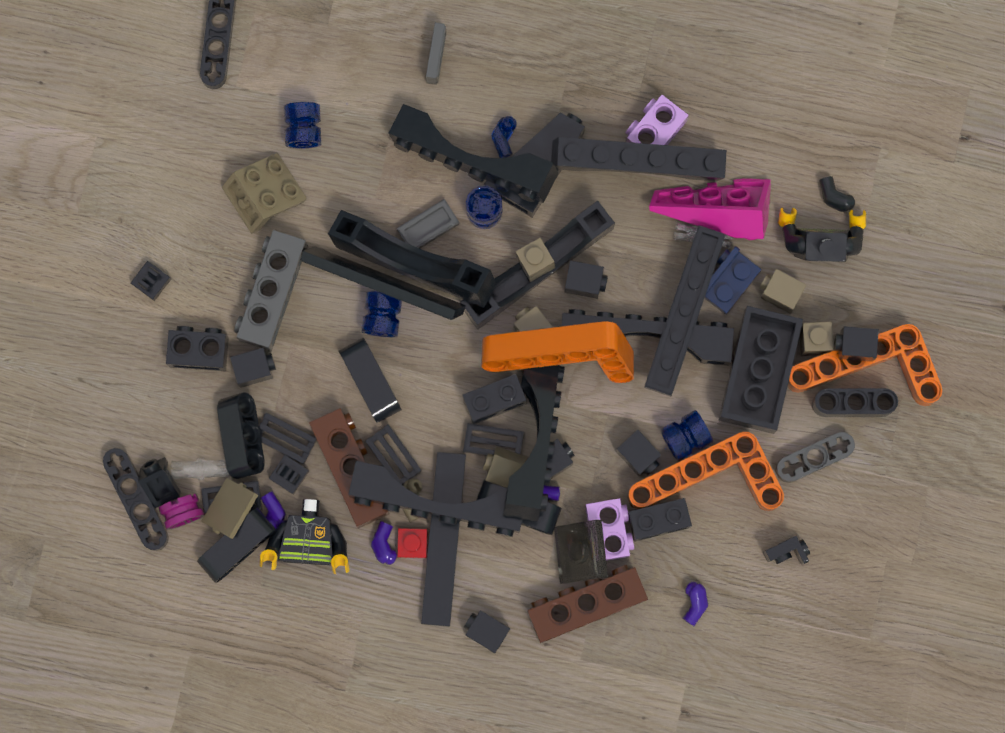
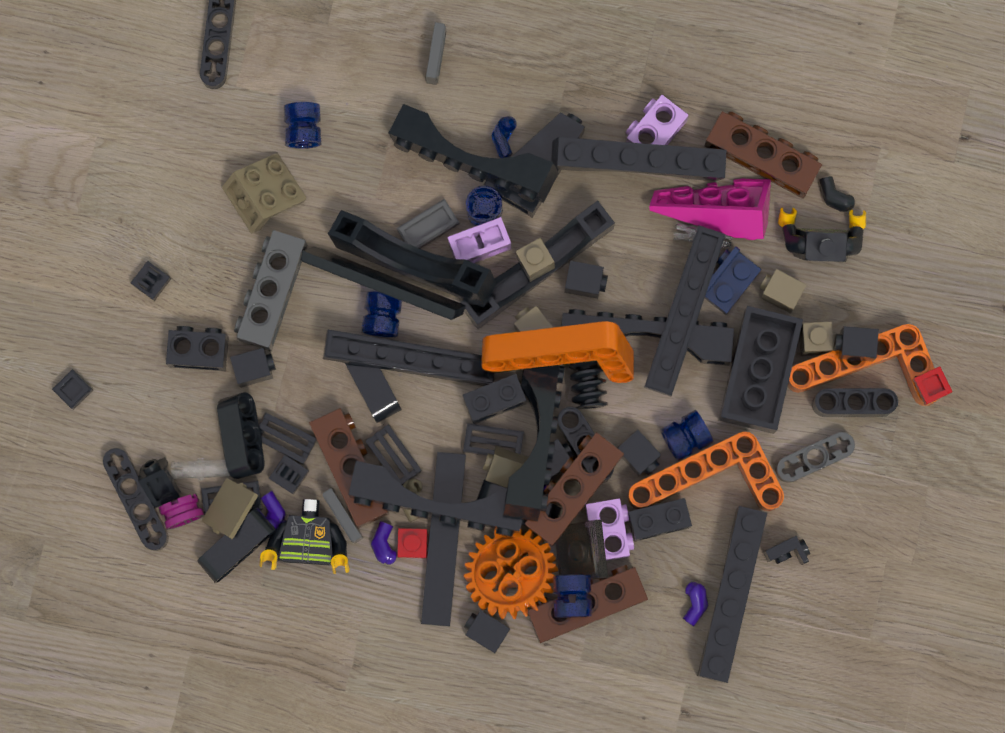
none -> black tile [52,369,93,410]
none -> dark grey tile [322,488,363,543]
none -> black tile [323,329,494,386]
none -> lavender brick [448,217,511,263]
none -> orange gear [464,529,558,619]
none -> reddish brown brick [525,432,624,547]
none -> clear blue wheel [553,575,592,618]
none -> black beam [557,407,614,483]
none -> black piece [569,360,608,409]
none -> black arch [697,506,767,683]
none -> reddish brown brick [704,111,822,199]
none -> red plate [912,366,953,405]

